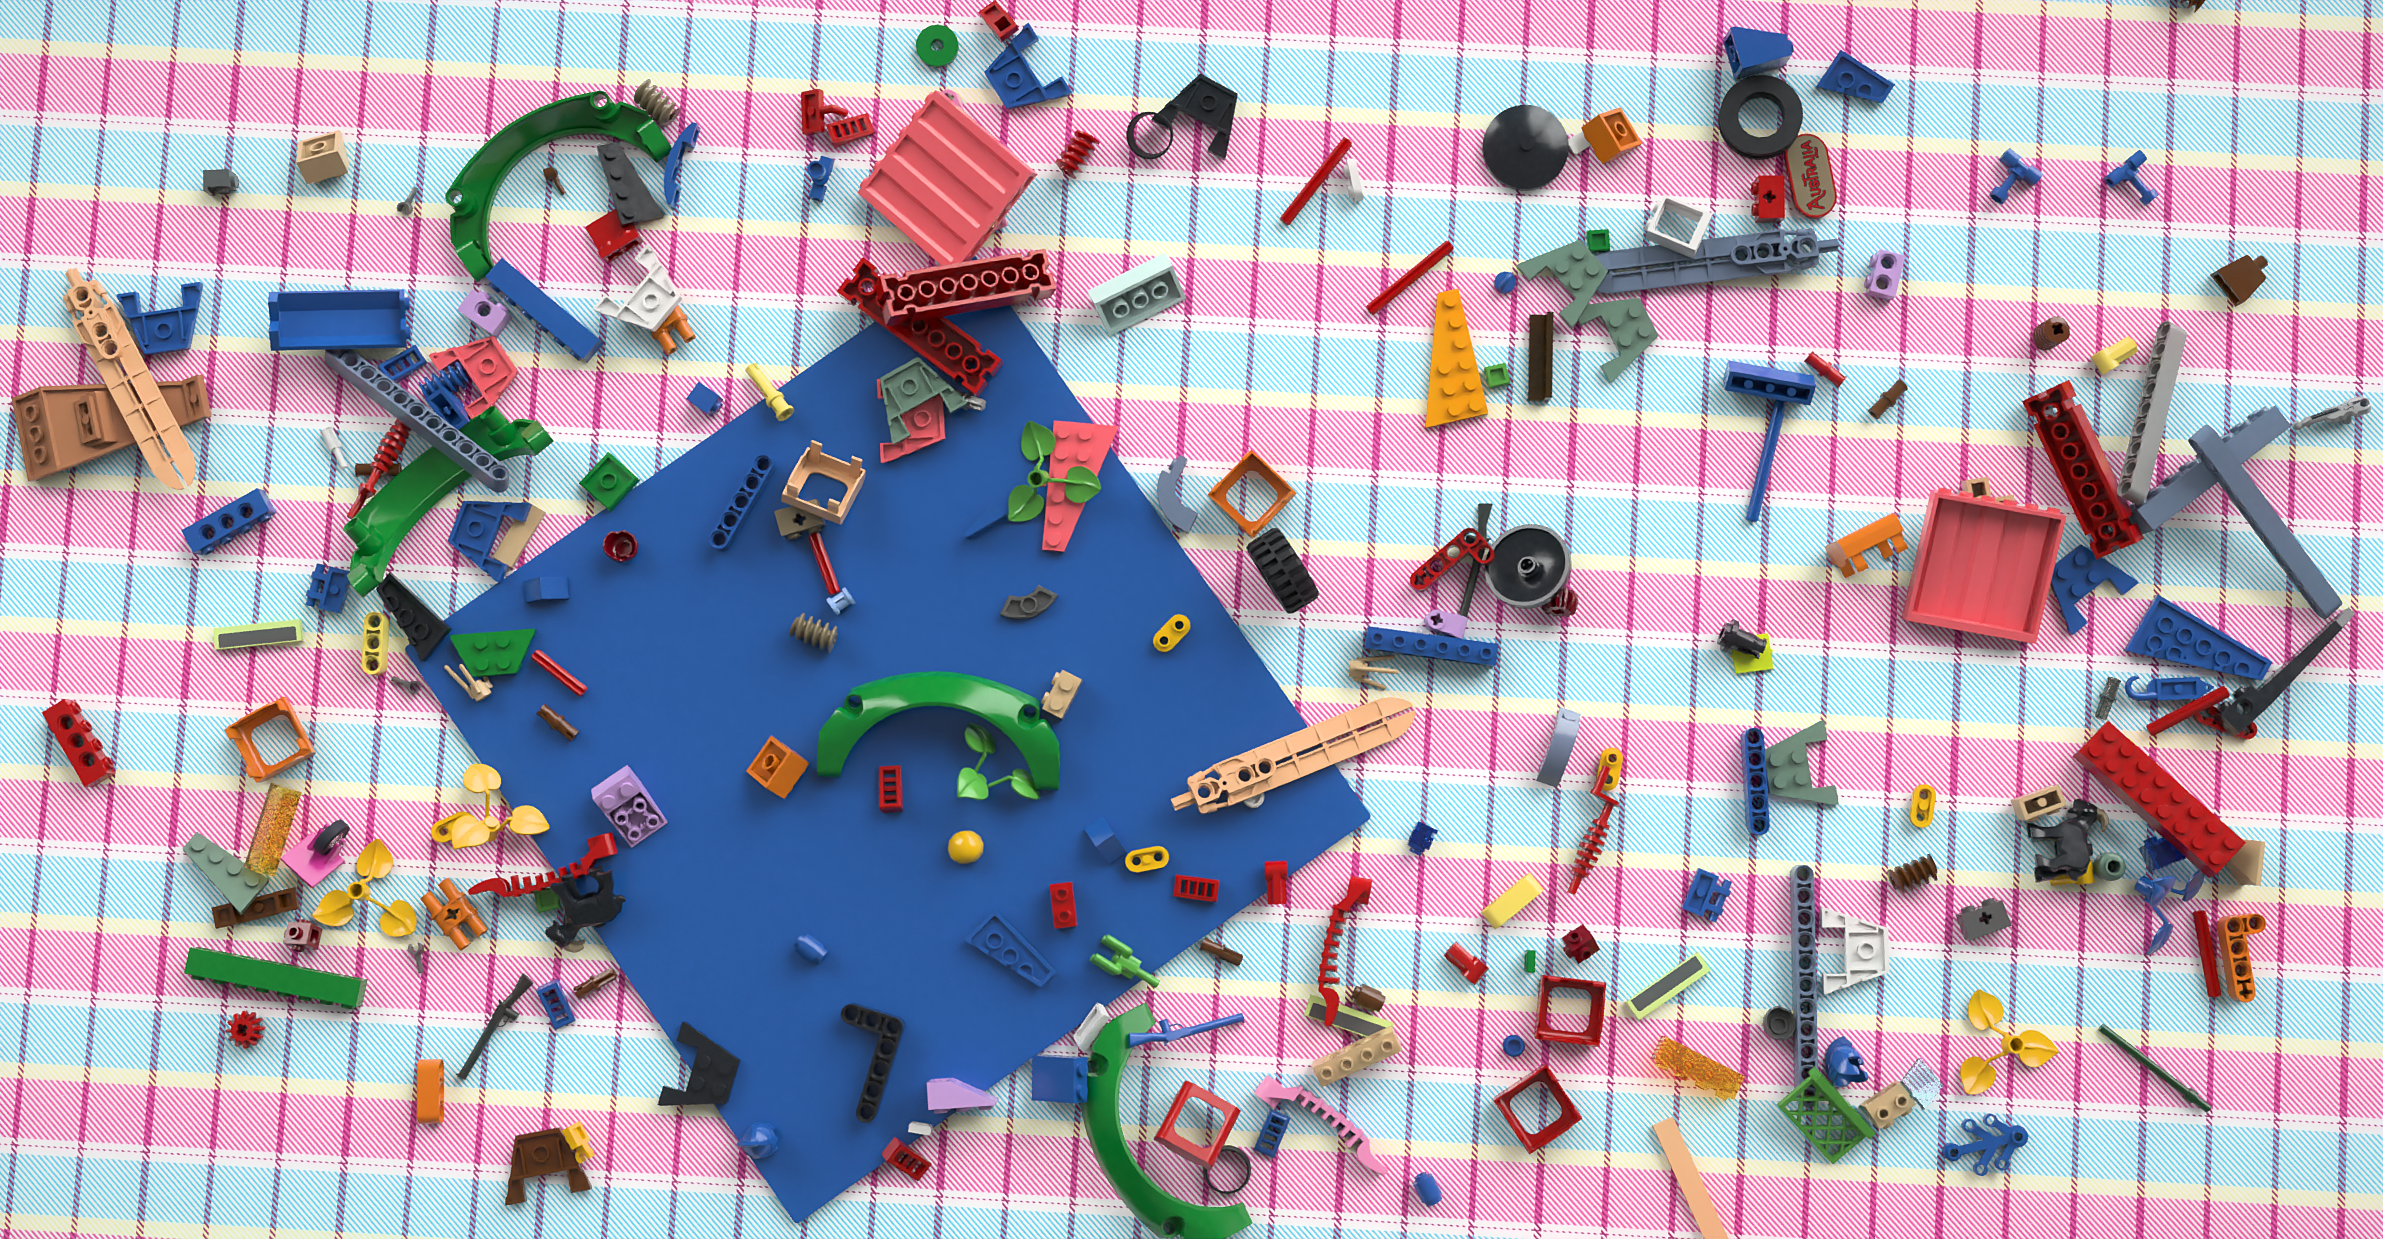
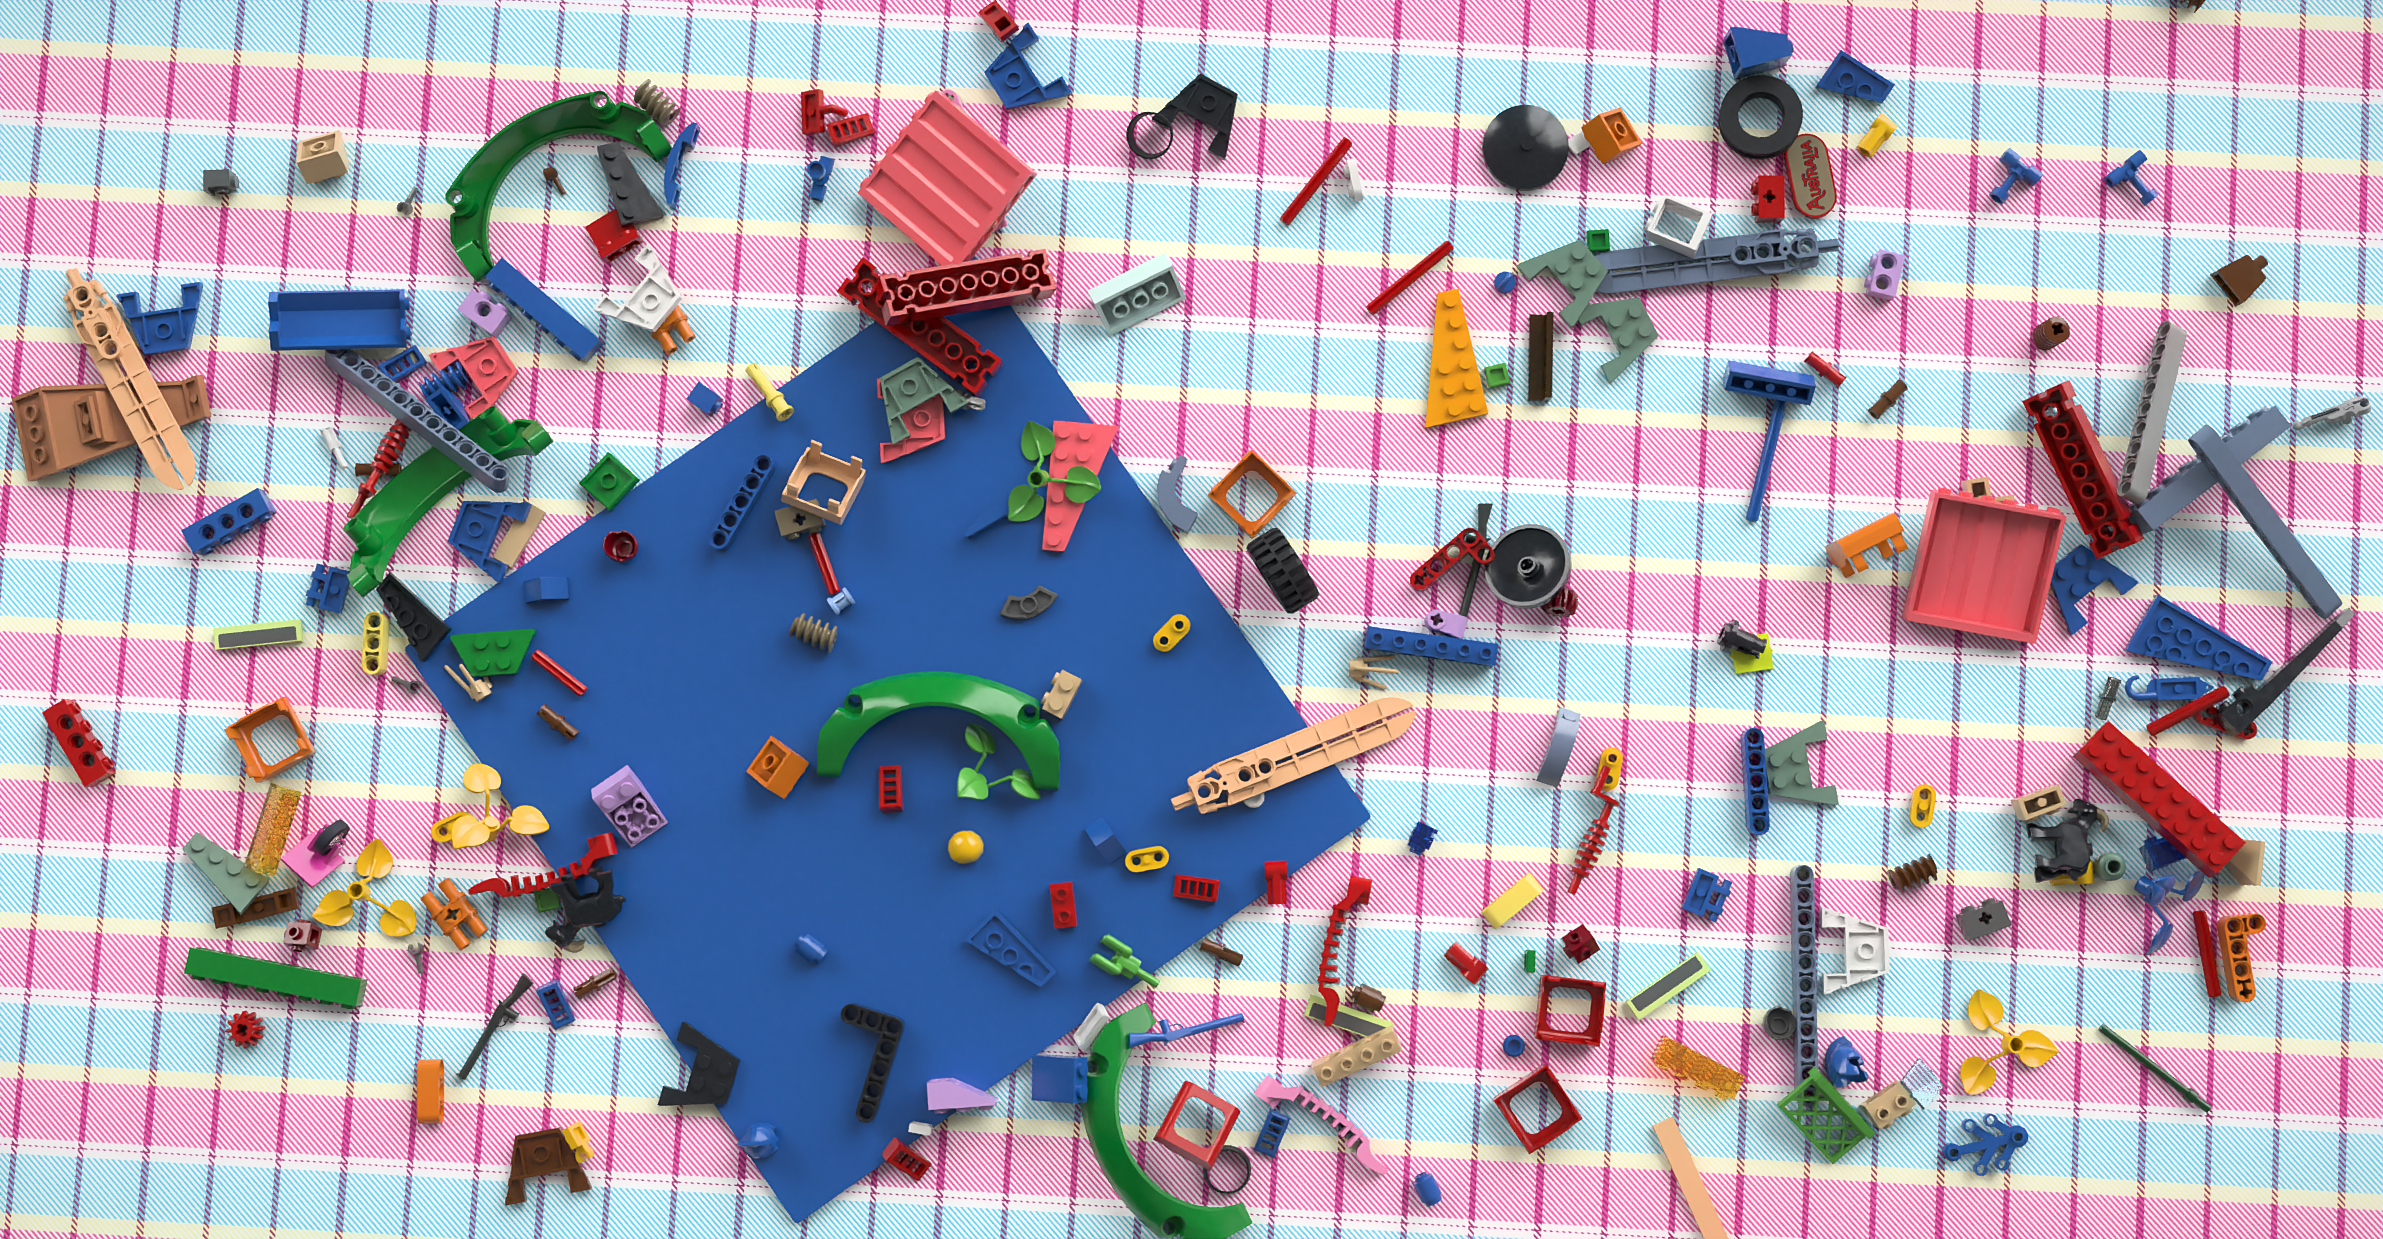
green tile [916,24,959,68] -> none
red piece [1055,130,1100,179] -> none
light yellow piece [2091,336,2138,375] -> none
none -> yellow piece [1856,113,1898,158]

